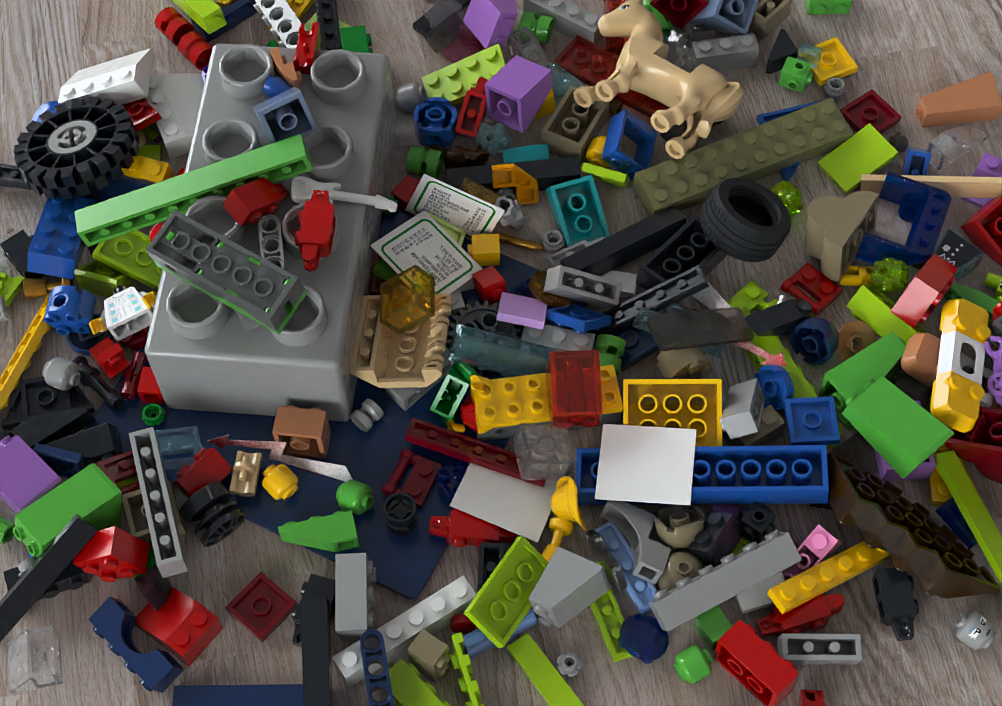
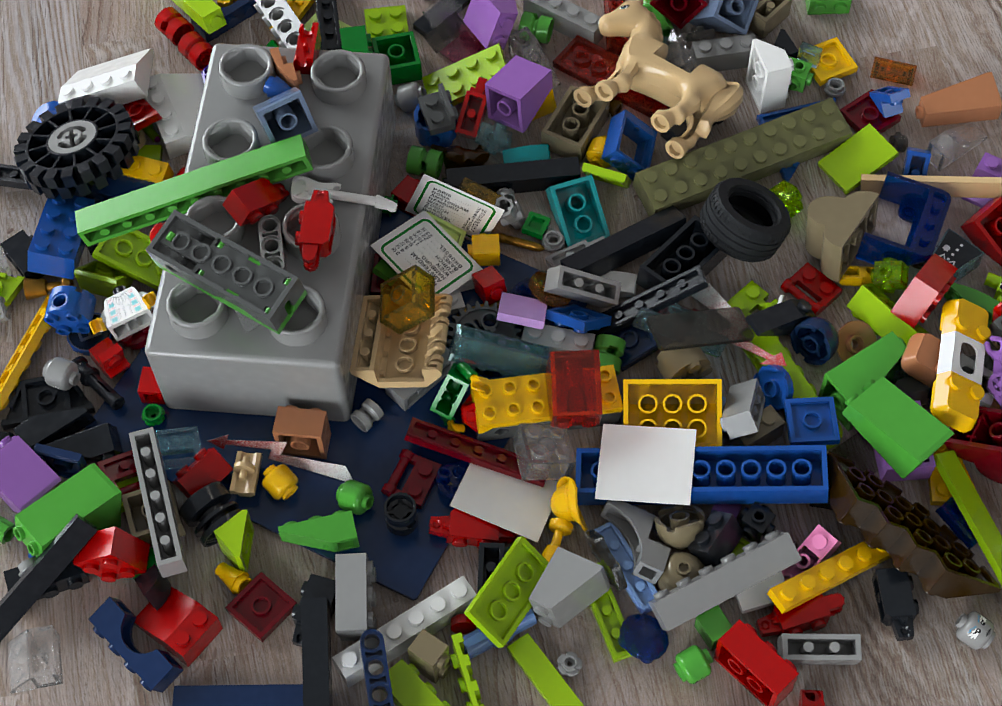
dark red pin [120,351,148,400] -> none
light orange tile [491,163,539,205] -> none
clear light blue slope [546,61,587,98] -> none
none -> lime slope [214,510,255,573]
none -> yellow cone [215,562,252,594]
none -> lime plate [364,5,409,41]
none -> green brick [371,31,422,85]
none -> dark grey bracket [418,83,458,136]
none -> green plate [522,211,551,240]
none -> white slope [745,39,794,114]
none -> blue slope [869,86,911,118]
none -> clear orange tile [870,57,917,86]

